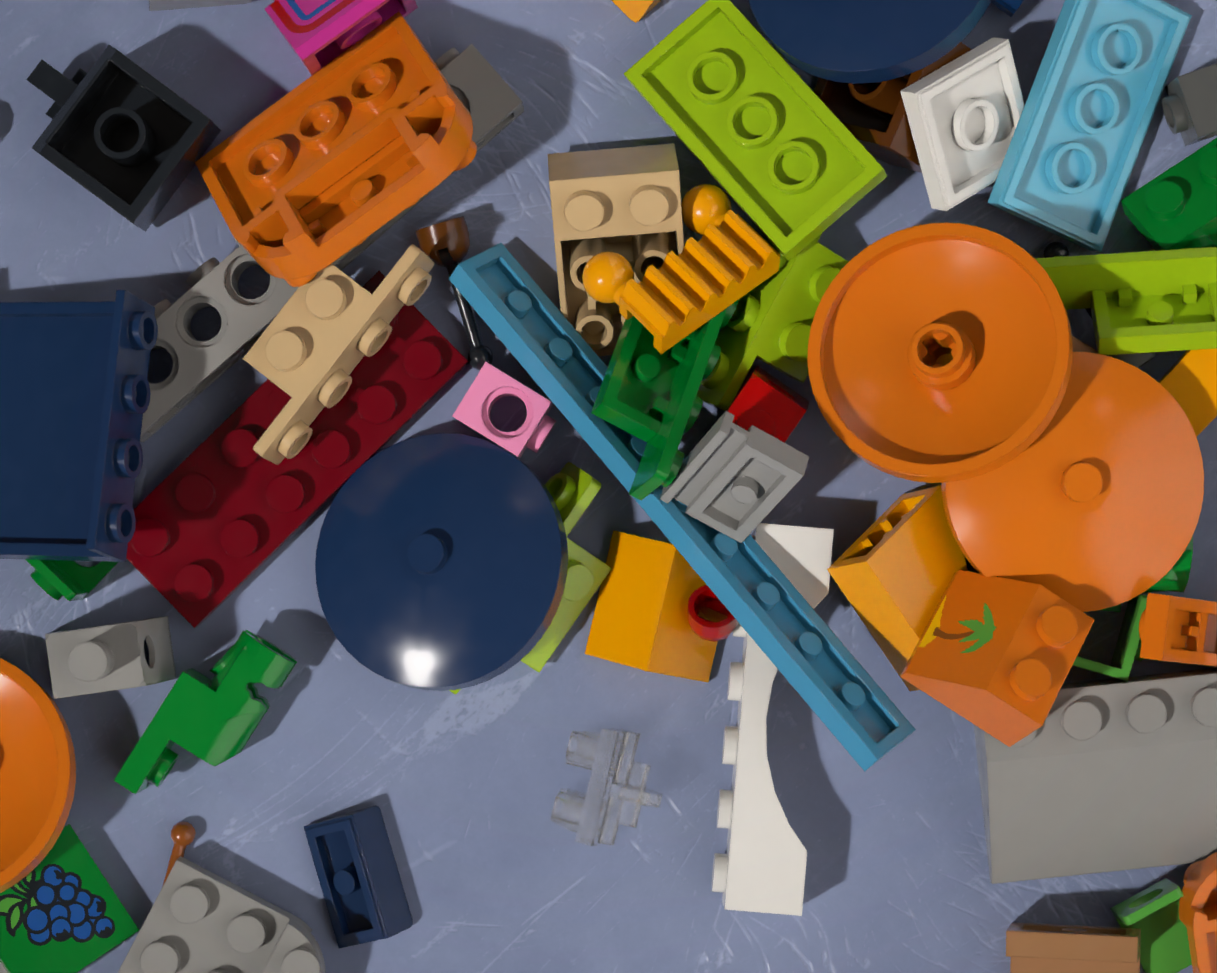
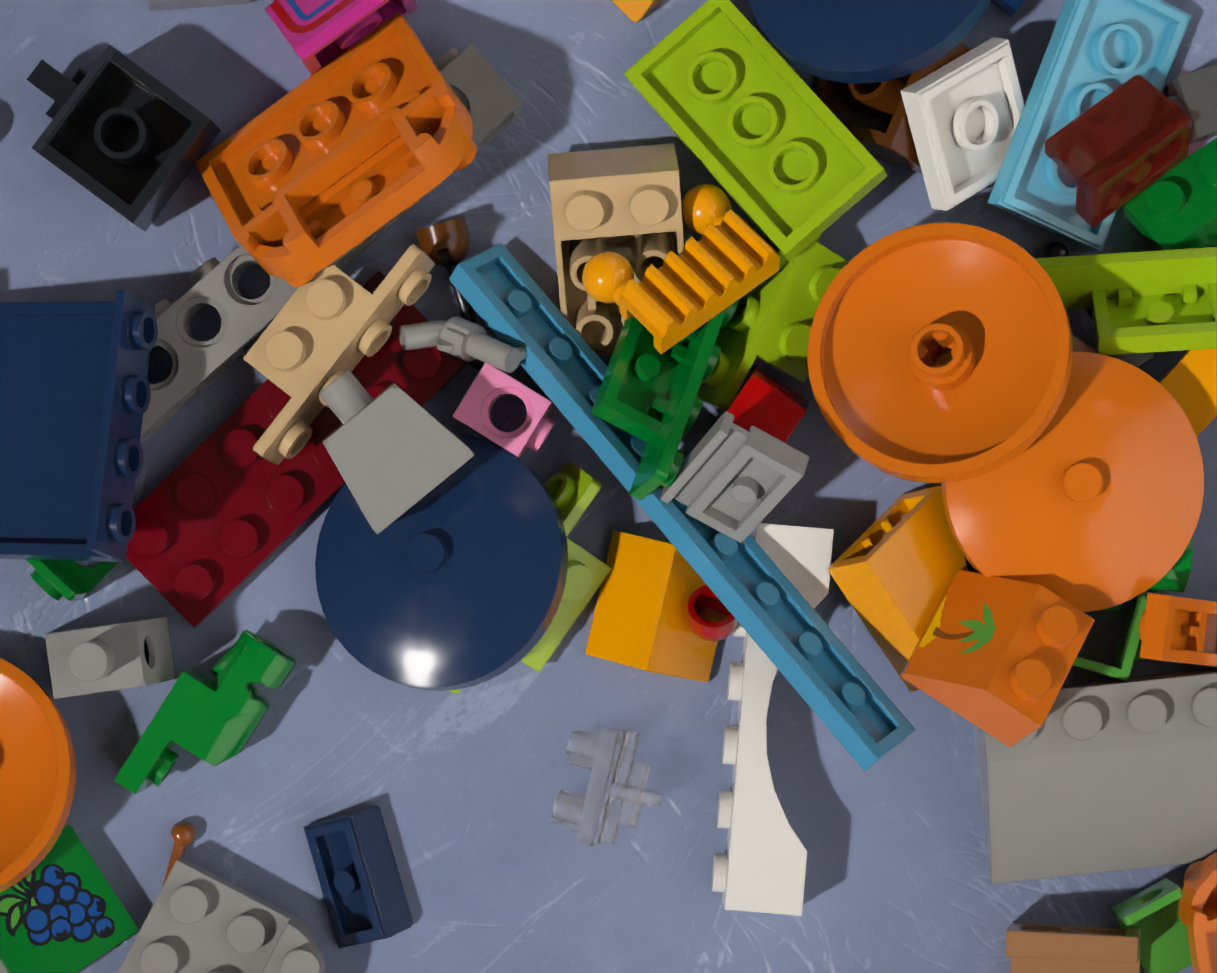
none -> light grey torso [318,369,474,535]
none -> light grey piece [399,316,527,373]
none -> clear red panel [1044,75,1192,227]

